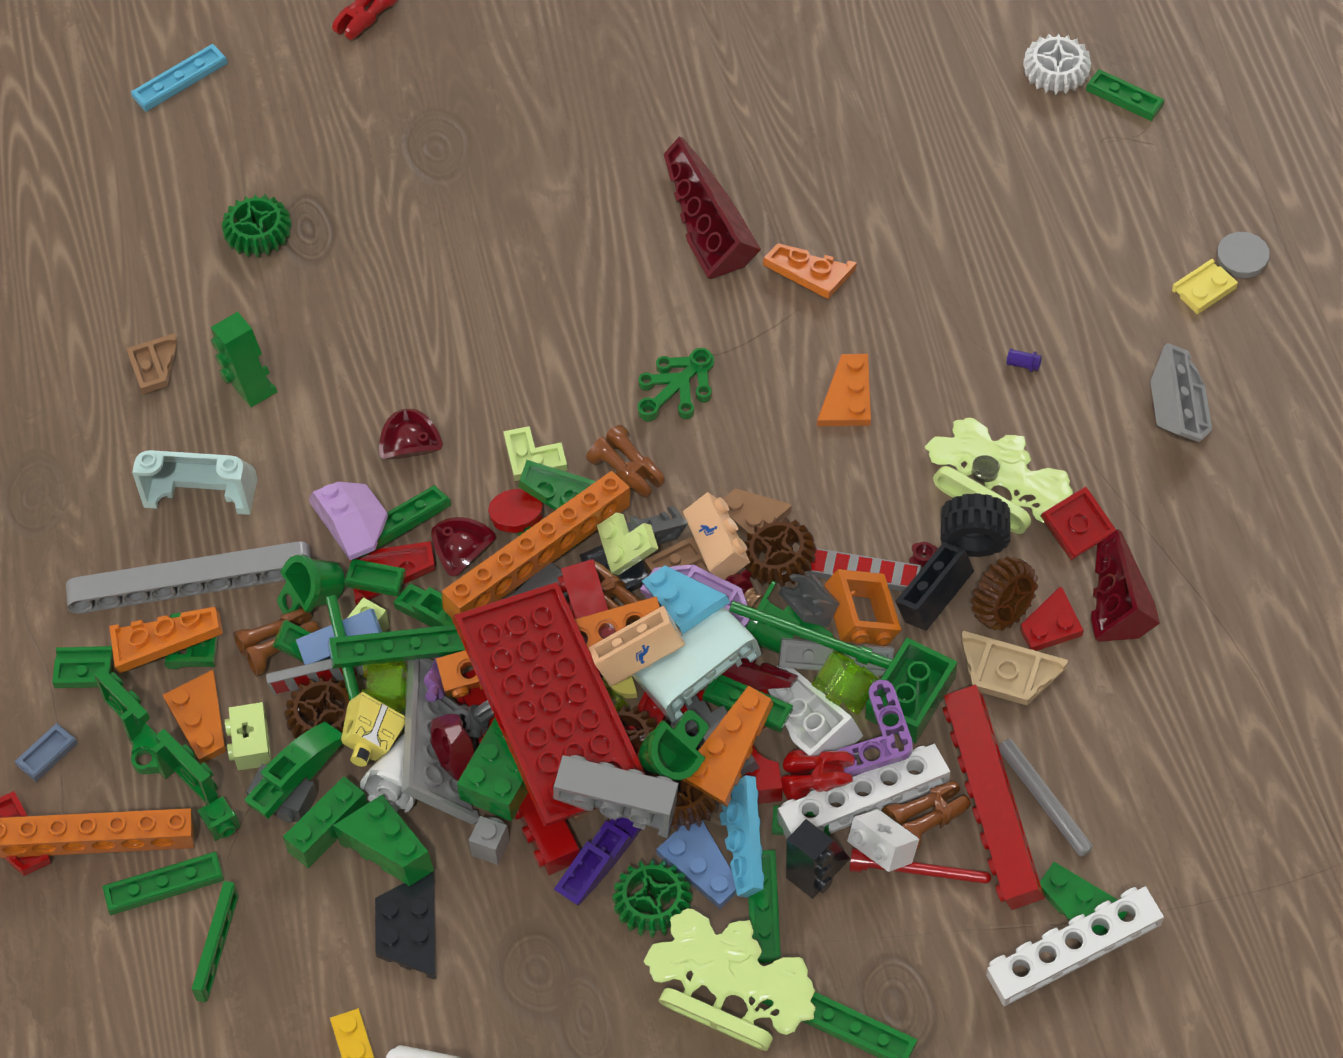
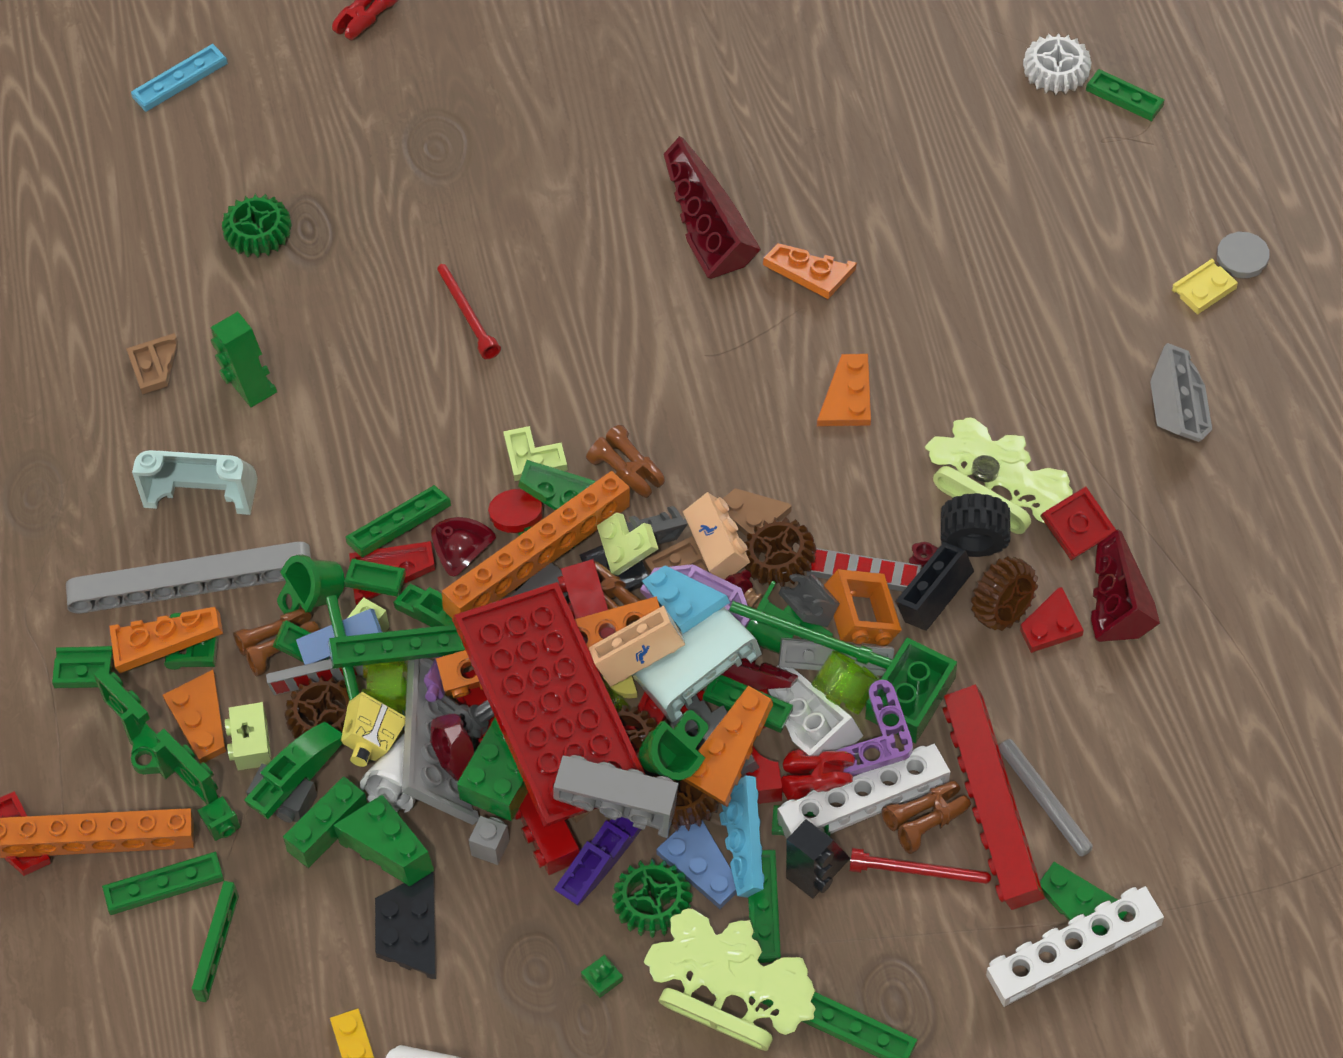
sand blue tile [15,723,78,782] -> none
lavender wedge [309,482,388,560] -> none
dark red hat [379,409,443,459] -> none
green plant [637,348,714,422] -> none
white brick [847,809,919,872] -> none
tan wing [961,631,1068,706] -> none
dark purple pin [1006,348,1042,372] -> none
none -> red piece [437,264,501,359]
none -> green tile [581,954,623,998]

